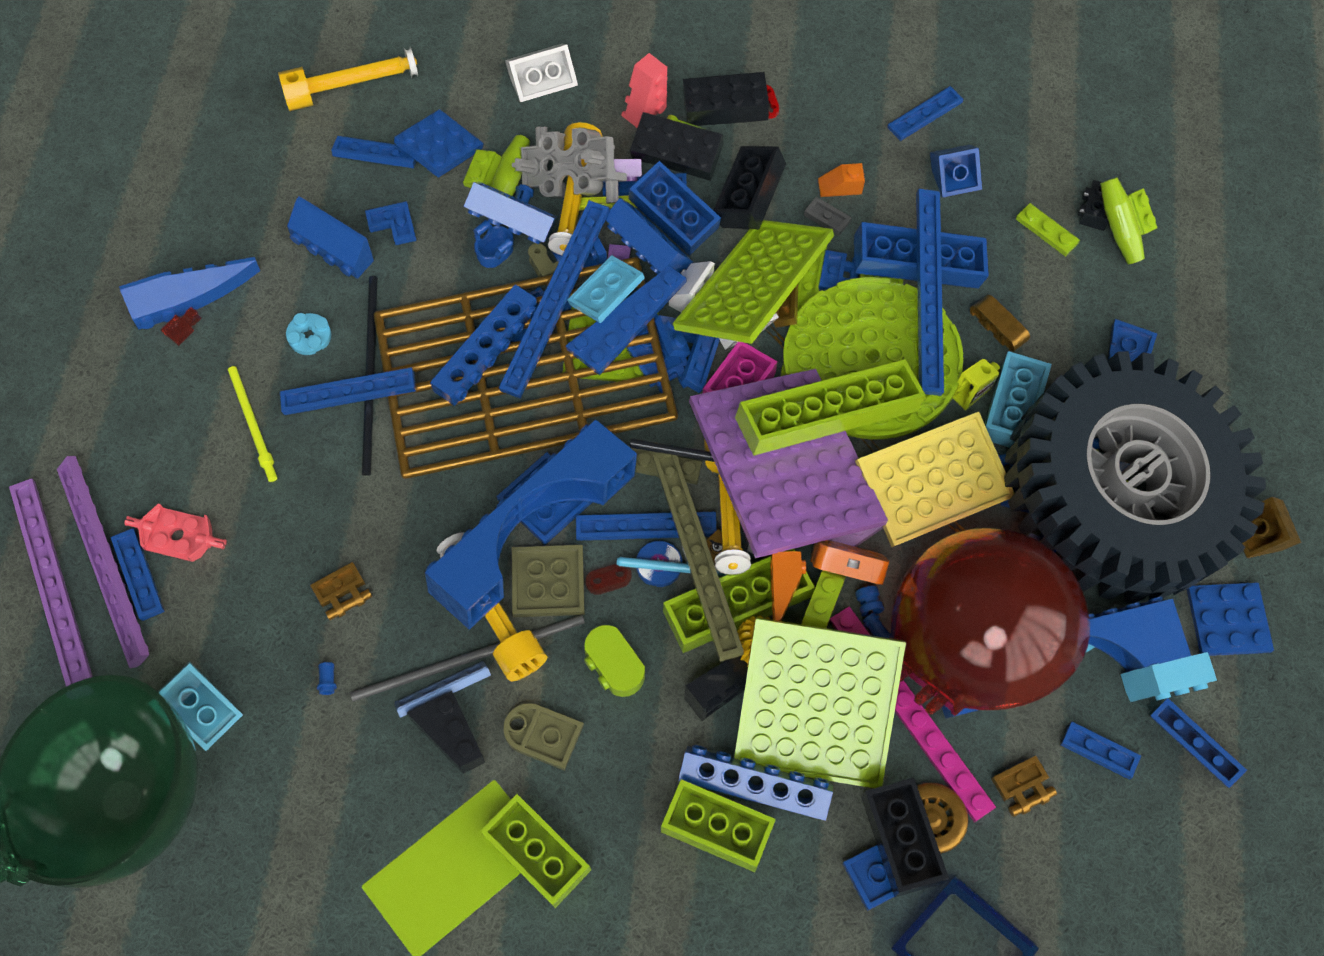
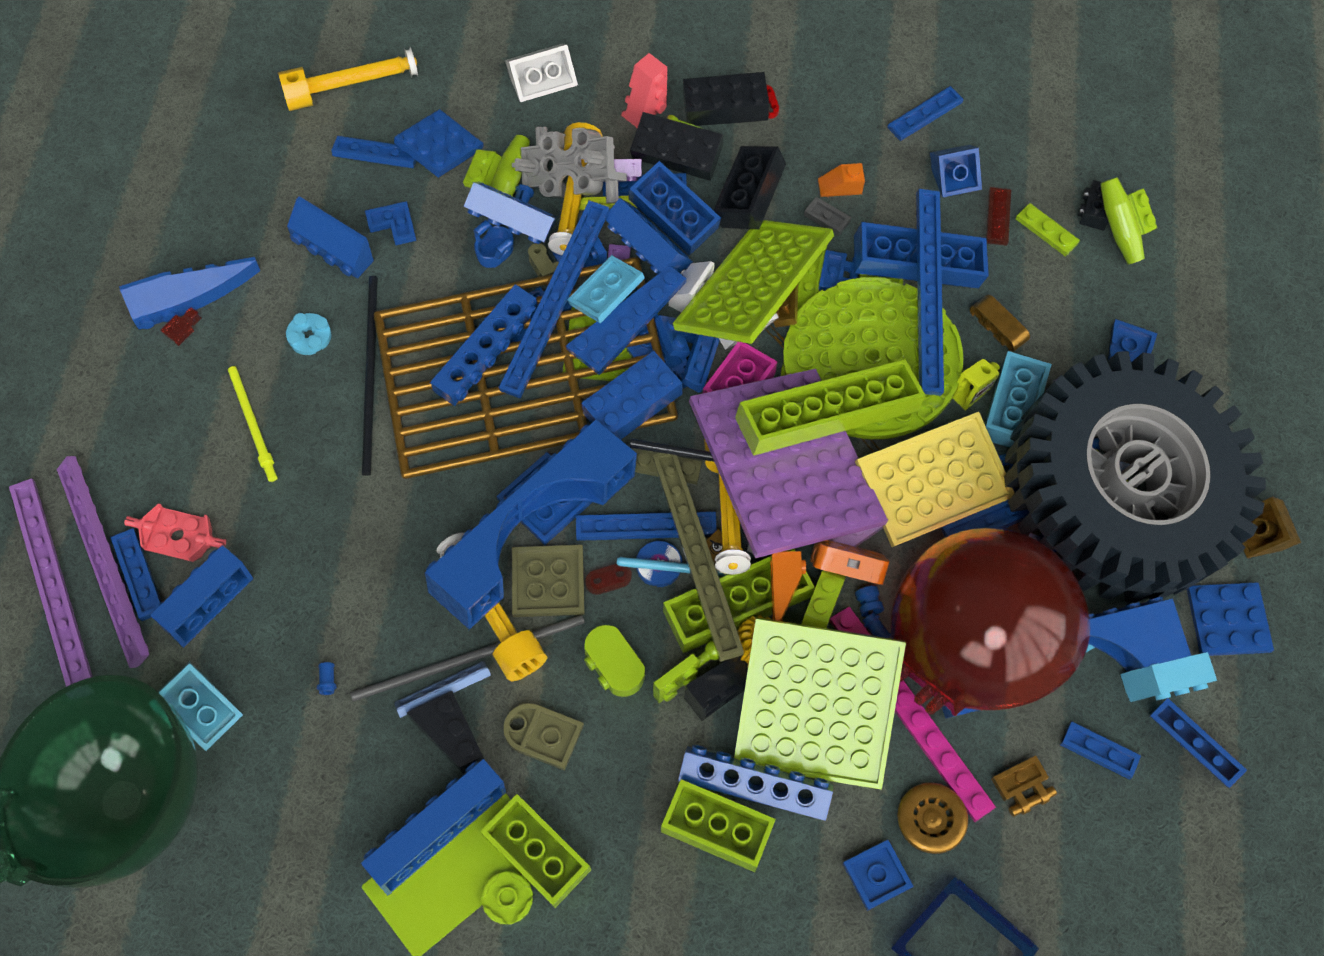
blue plate [280,367,416,415] -> none
pearl gold plate [310,562,372,620] -> none
black brick [861,777,949,898] -> none
none -> blue brick [150,545,254,648]
none -> blue brick [361,759,507,896]
none -> lime tile [482,871,533,925]
none -> blue brick [581,351,683,440]
none -> lime plate [653,641,719,703]
none -> blue plate [942,500,1029,550]
none -> clear red plate [986,187,1011,246]

